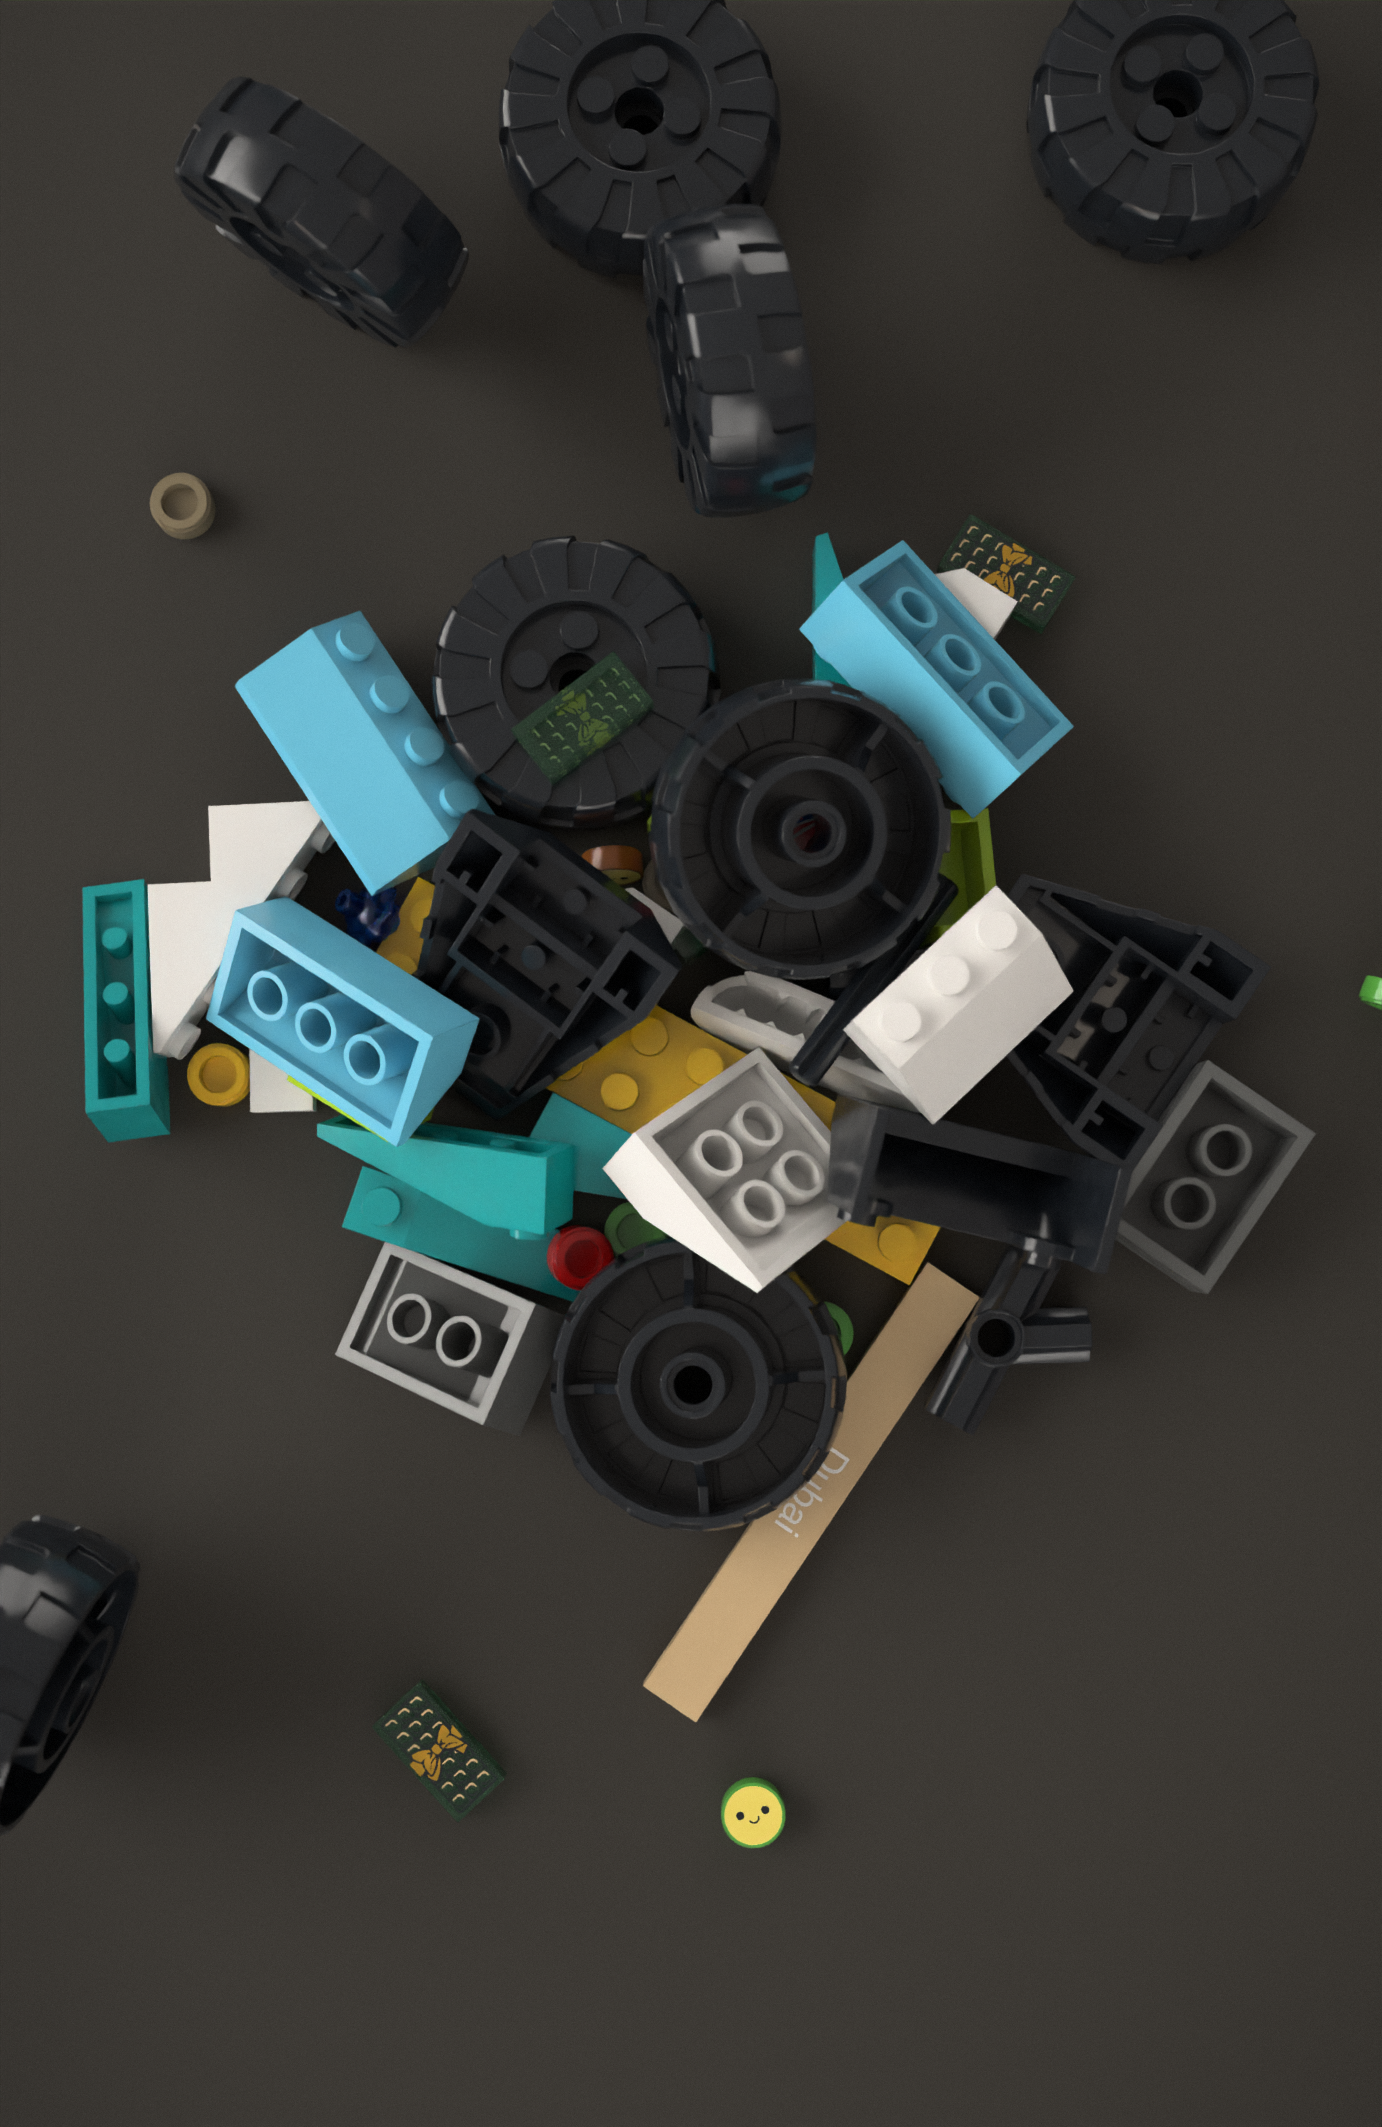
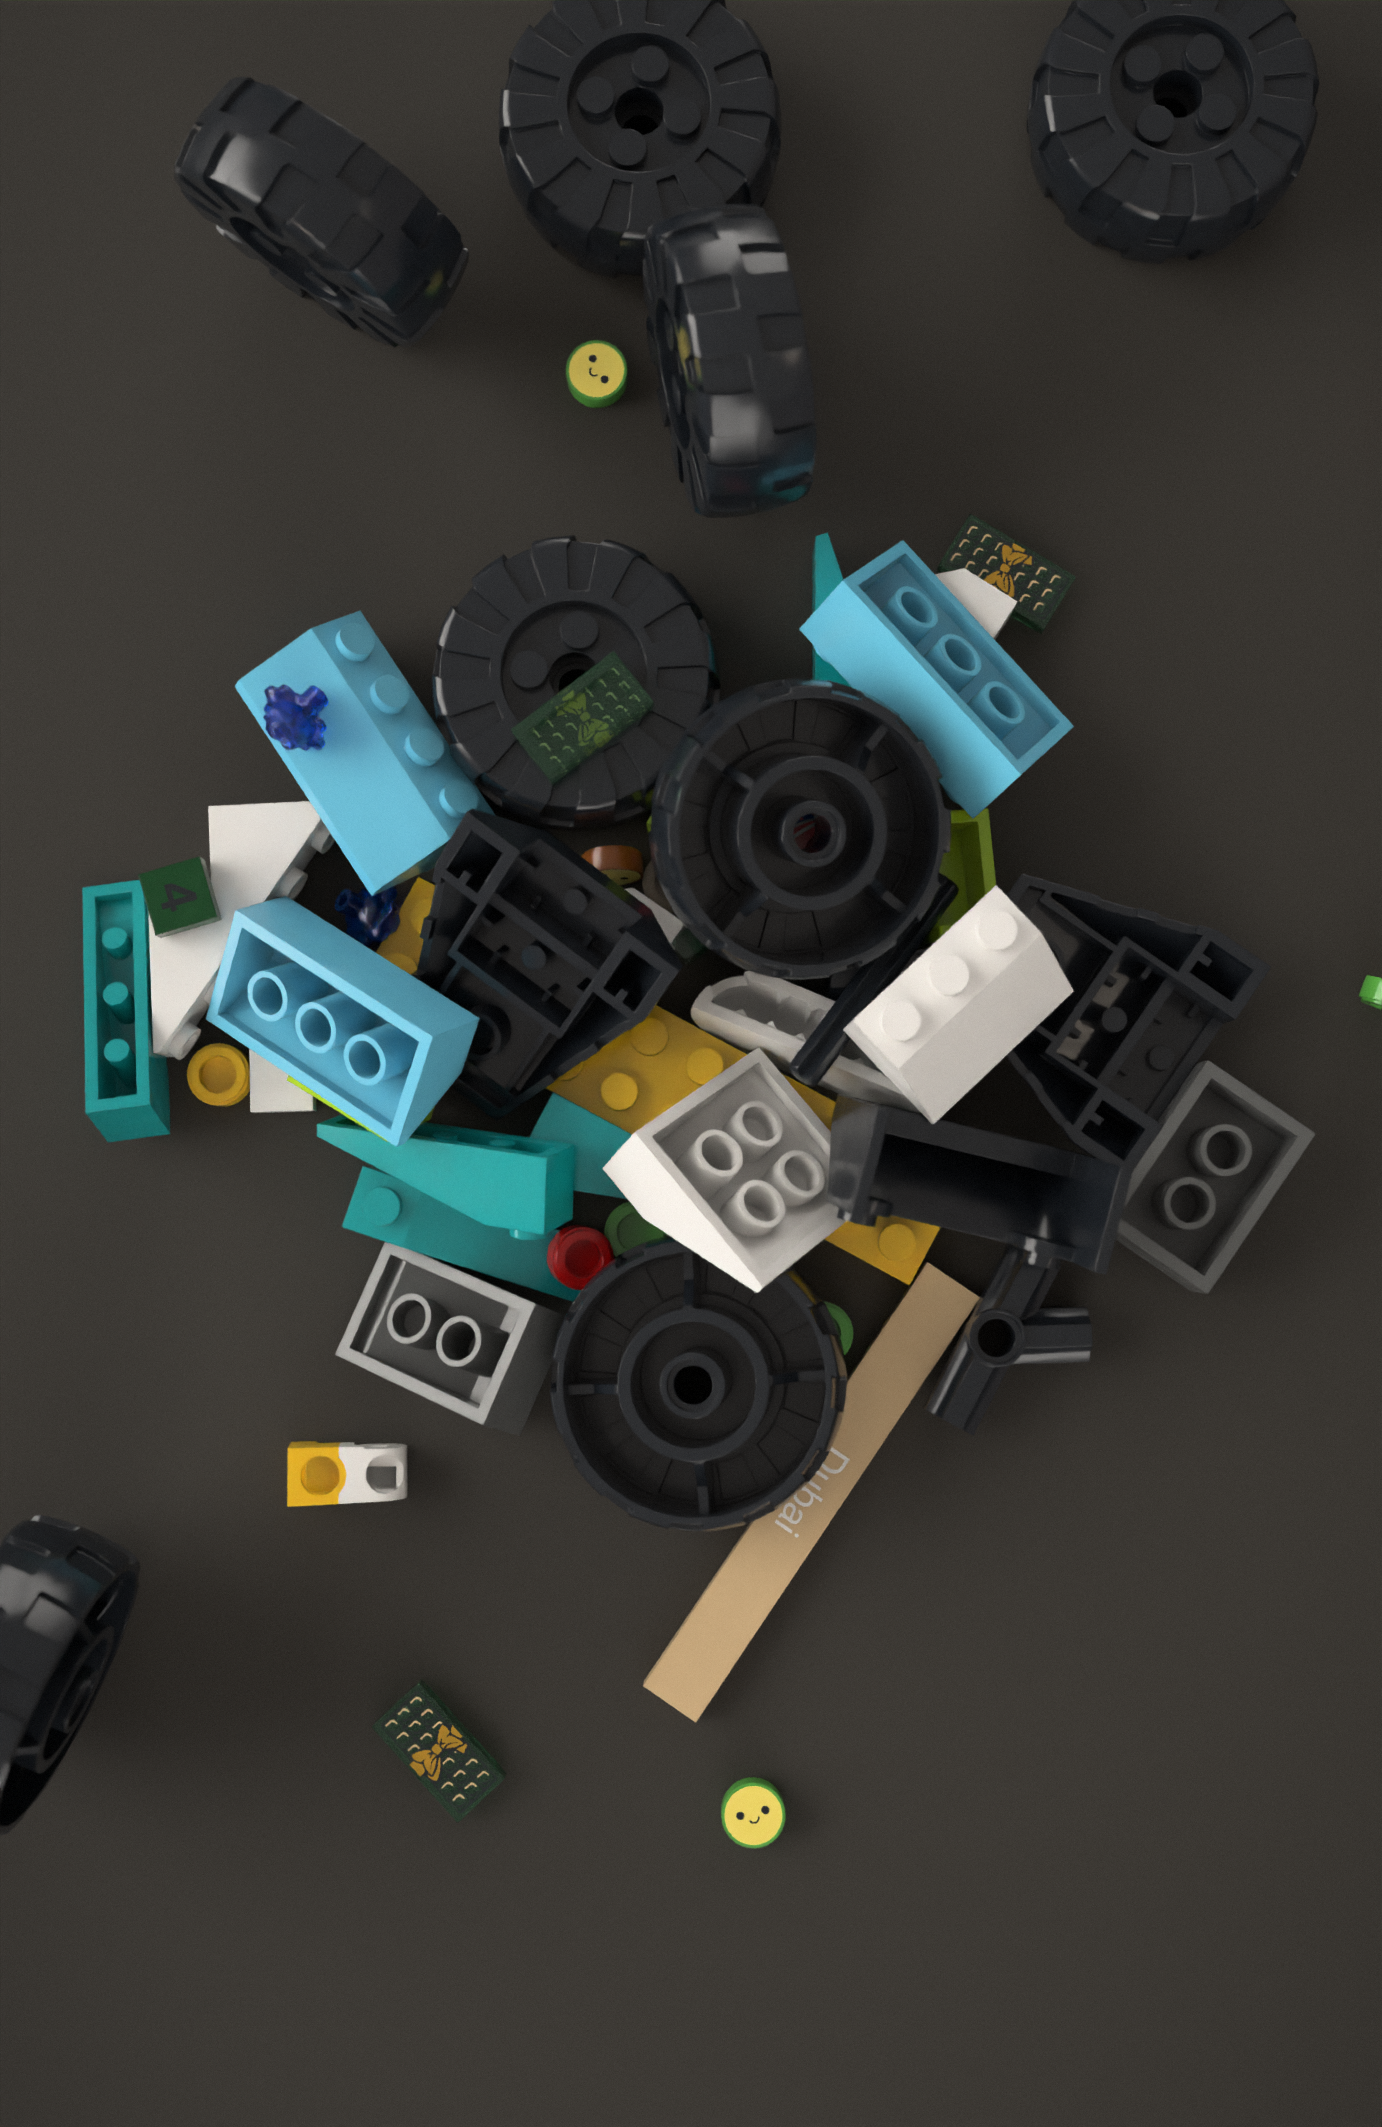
dark tan tile [150,473,216,540] -> none
none -> dark green tile [138,856,222,938]
none -> clear blue plant [263,684,329,751]
none -> leg [287,1441,407,1507]
none -> light yellow tile [566,340,628,408]

